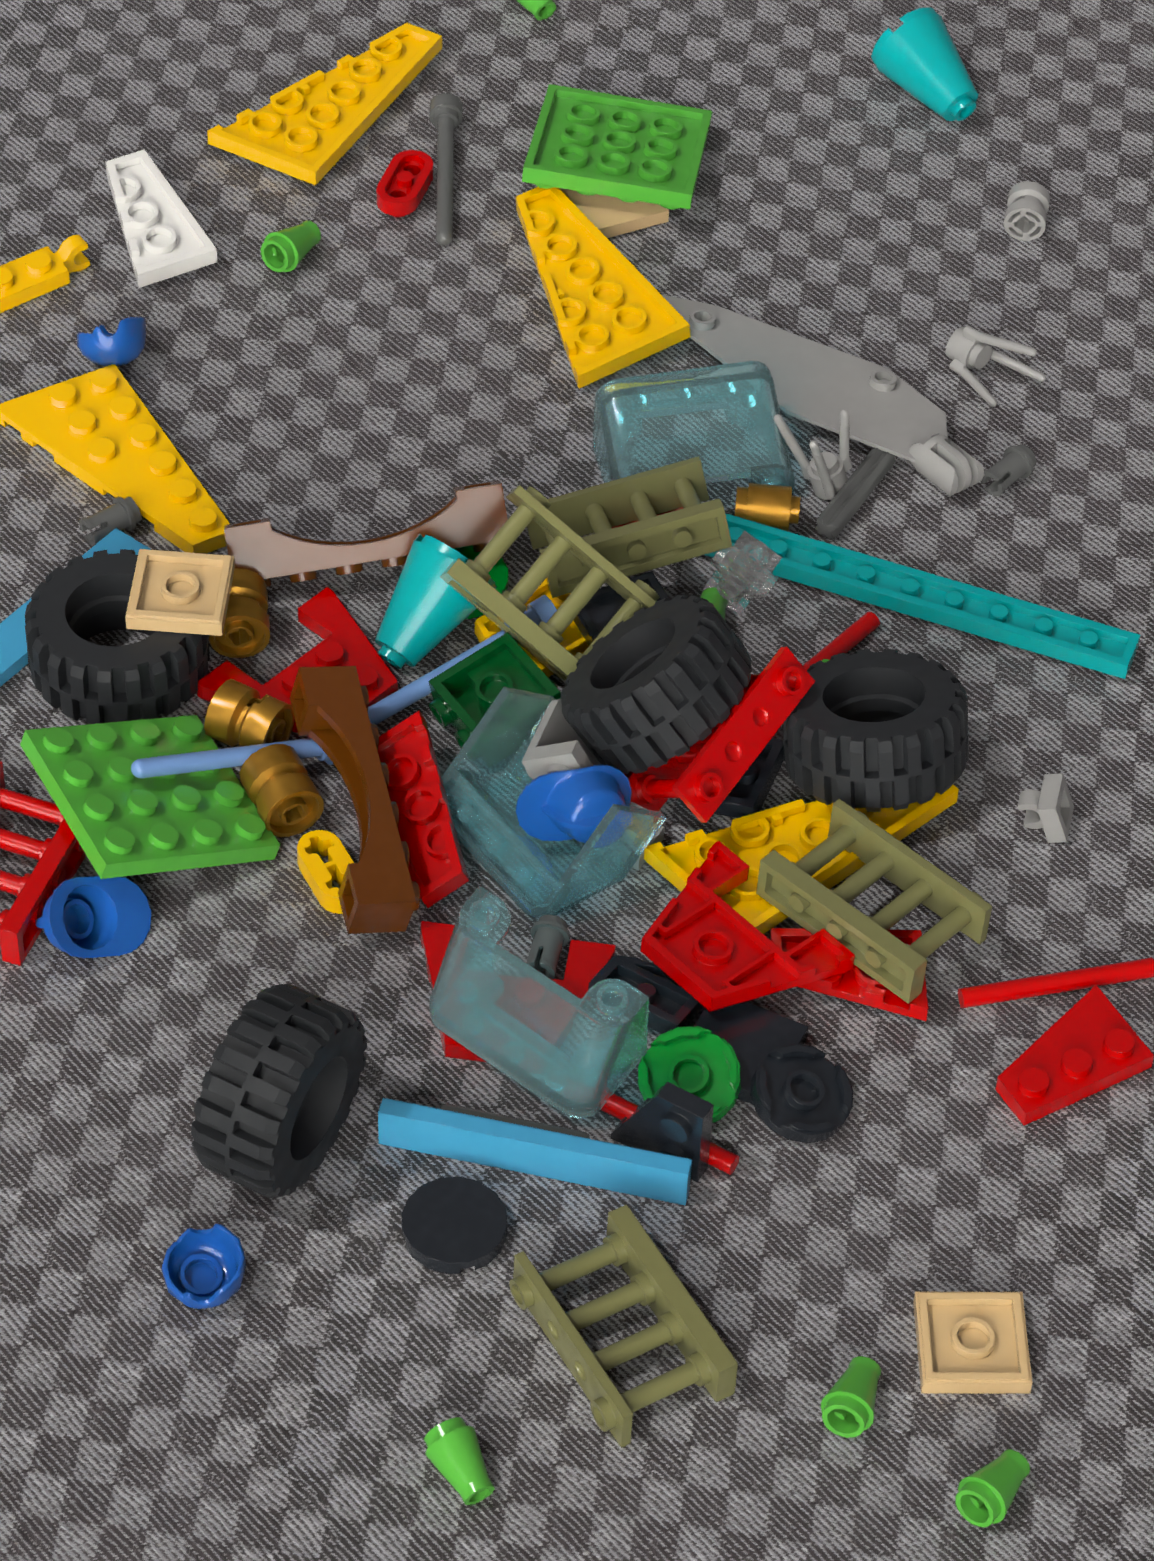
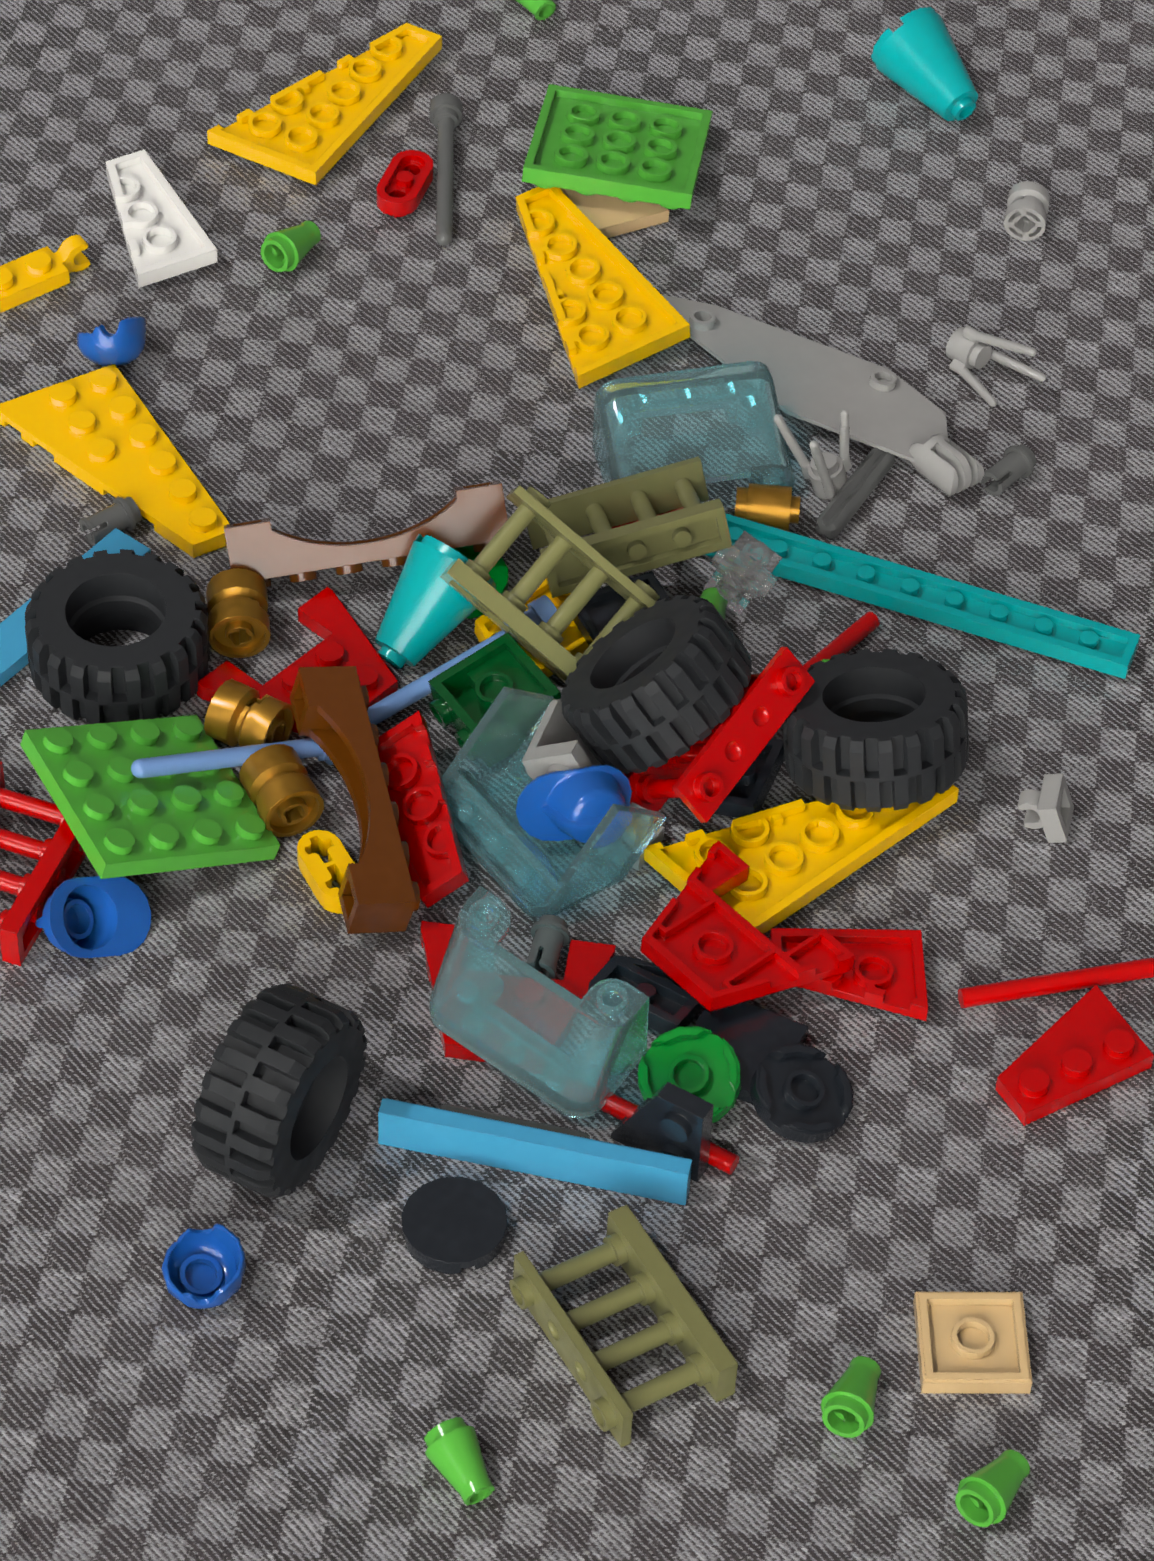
tan tile [125,549,235,636] -> none
olive fence [756,799,993,1004] -> none

